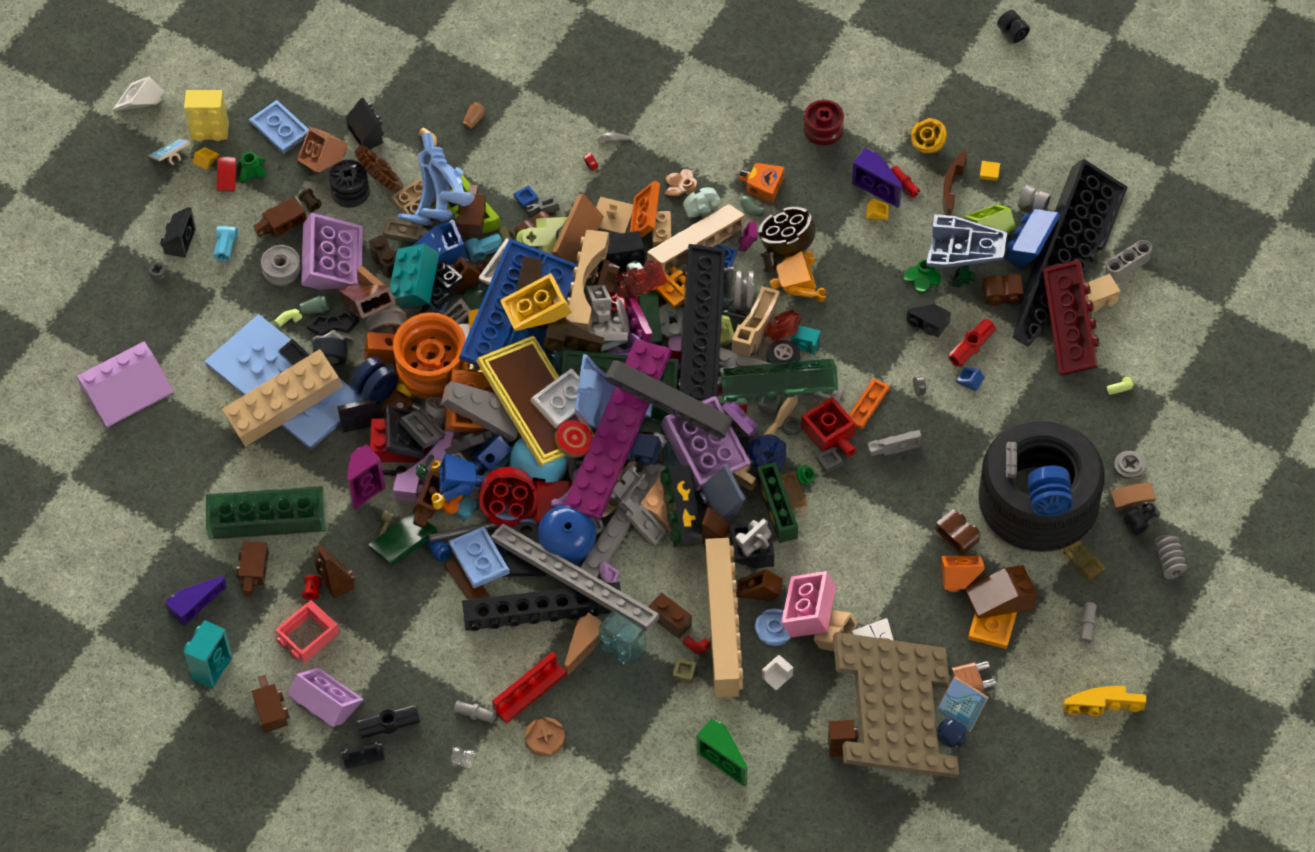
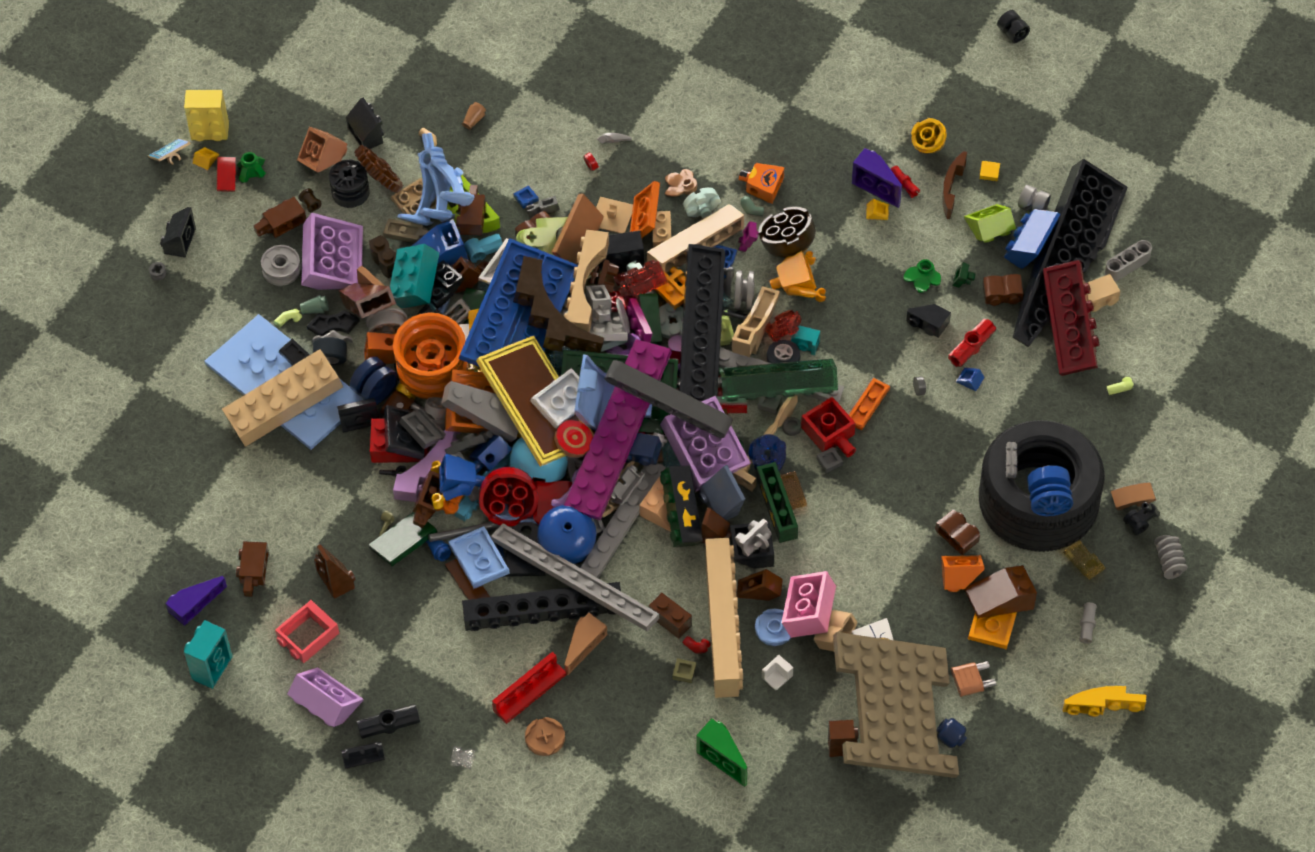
lavender slope [77,341,174,428] -> none
white slope [113,77,164,111] -> none
clear green brick [206,486,326,540] -> none
medium azure piece [214,226,238,261] -> none
light blue tile [249,100,308,154] -> none
reddish brown hinge [252,675,290,733] -> none
red bush [301,575,322,600] -> none
magenta slope [347,444,386,510] -> none
clear green hand [416,455,434,479] -> none
light grey pin [454,700,496,723] -> none
olive plate [500,225,517,243] -> none
yellow slope [500,273,572,331] -> none
clear light blue brick [599,610,646,666] -> none
lavender tile [600,562,619,583] -> none
light grey hinge [619,498,667,546] -> none
medium lavender plate [722,402,759,437] -> none
dark brown bush [760,251,777,272] -> none
green plate [797,465,815,485] -> none
dark red wheel [804,99,844,146] -> none
light grey hinge [868,430,921,456] -> none
sand blue wedge [926,214,1007,269] -> none
piece [936,676,989,732] -> none
light grey gear [1114,451,1146,479] -> none

